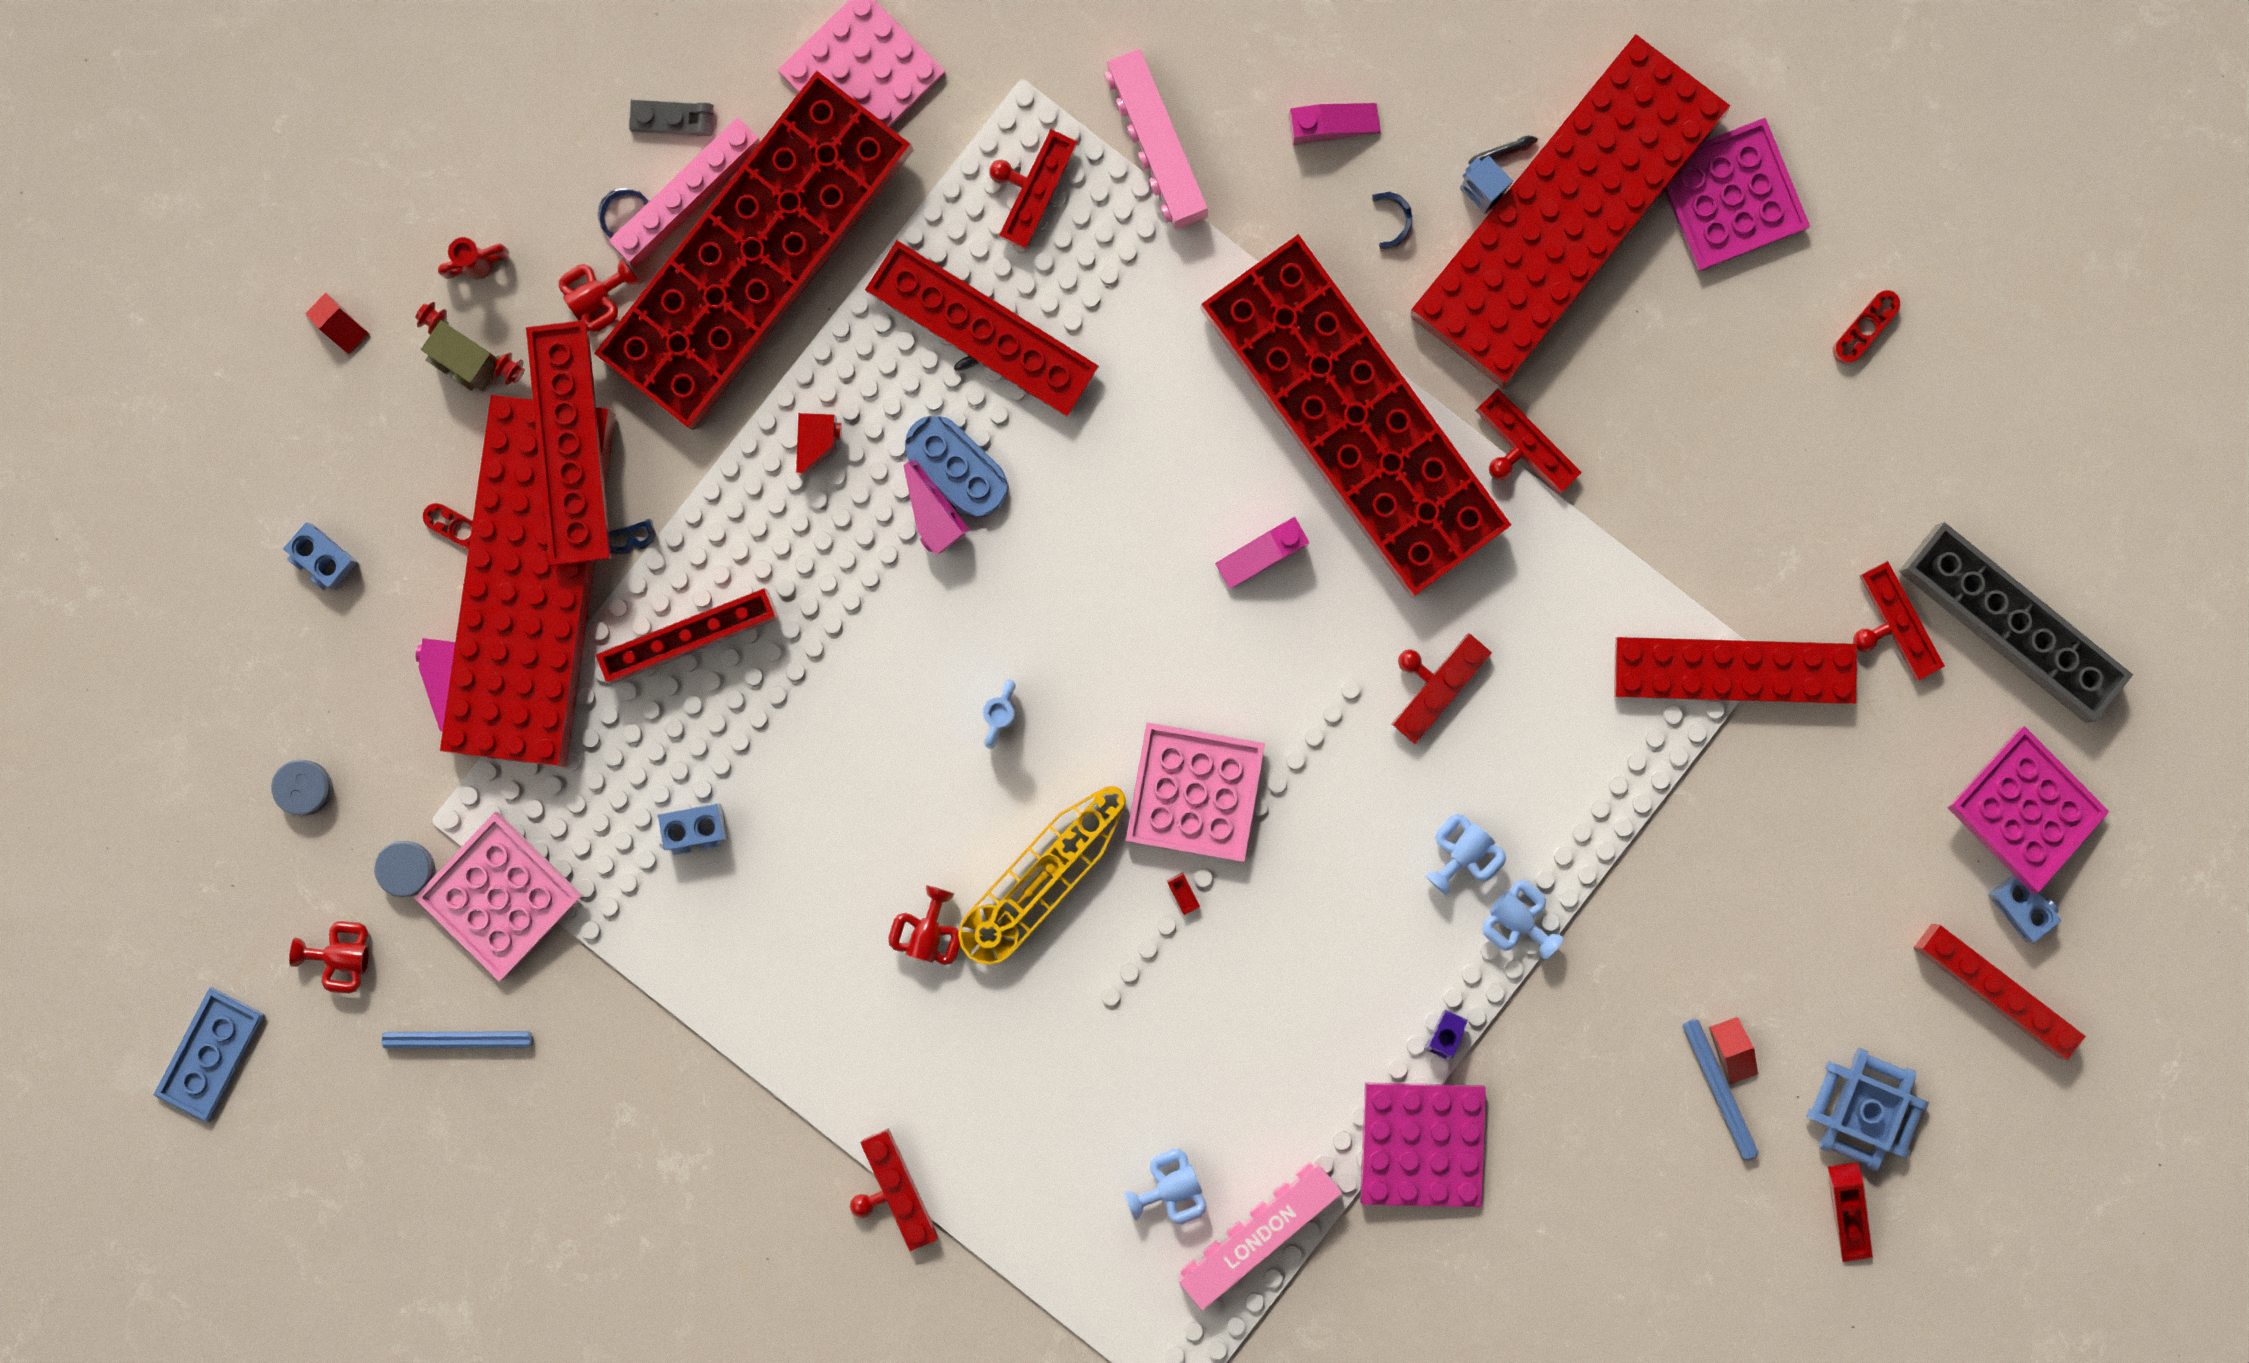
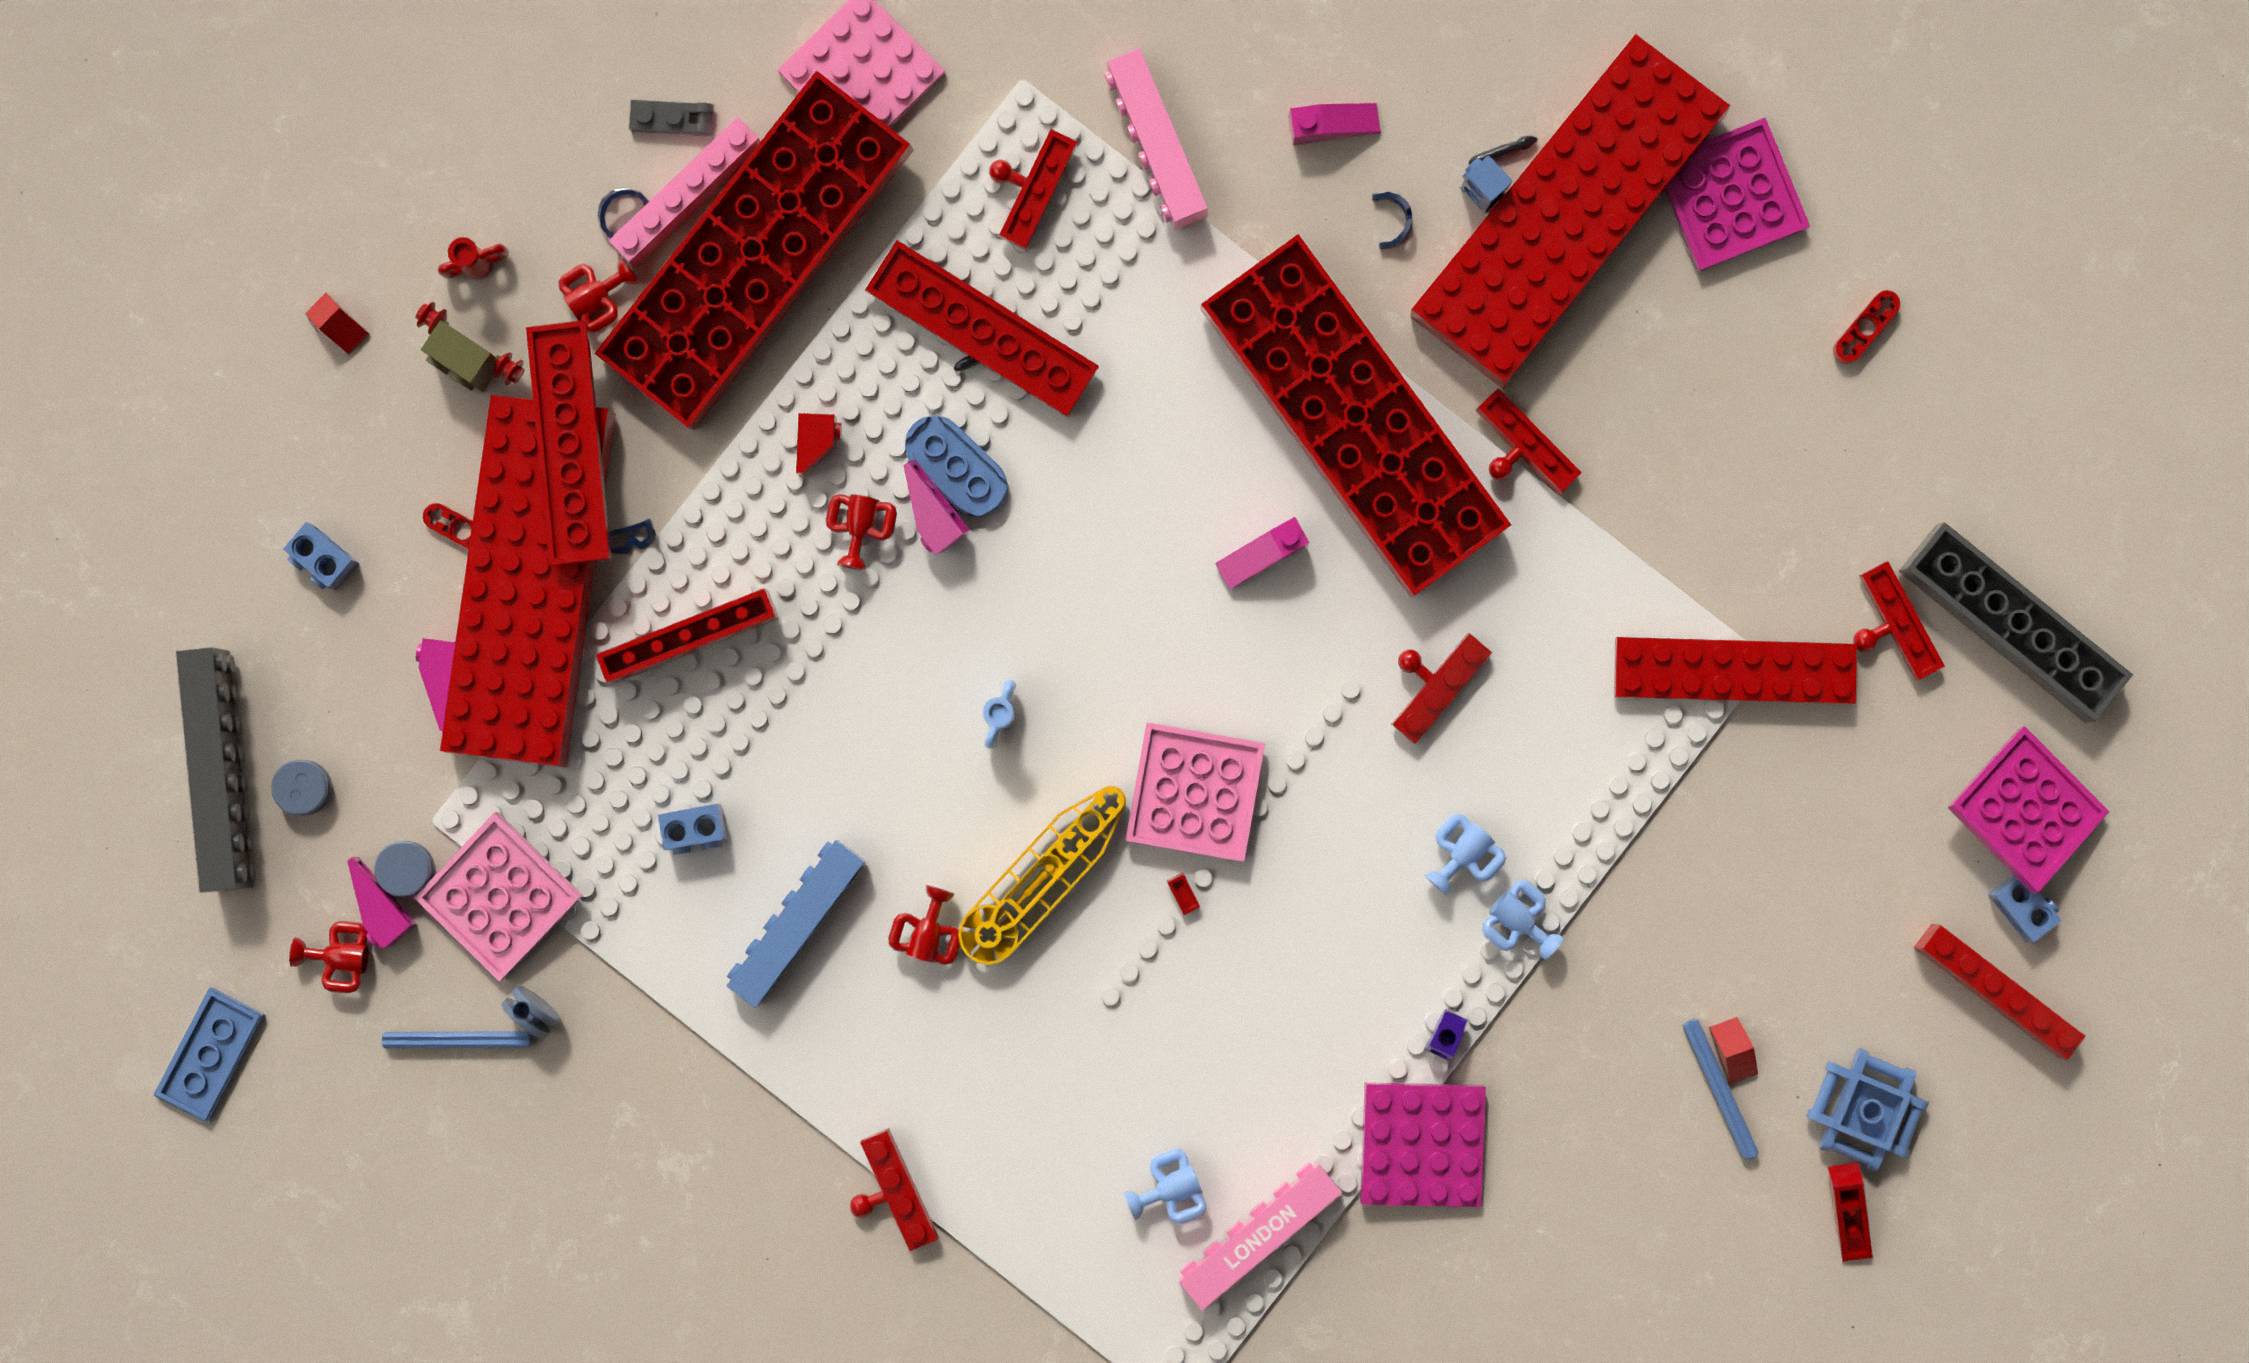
none -> dark grey brick [176,647,256,893]
none -> dark pink slope [347,857,417,949]
none -> sand blue head [502,985,560,1039]
none -> medium blue brick [726,840,867,1008]
none -> red piece [825,494,897,571]

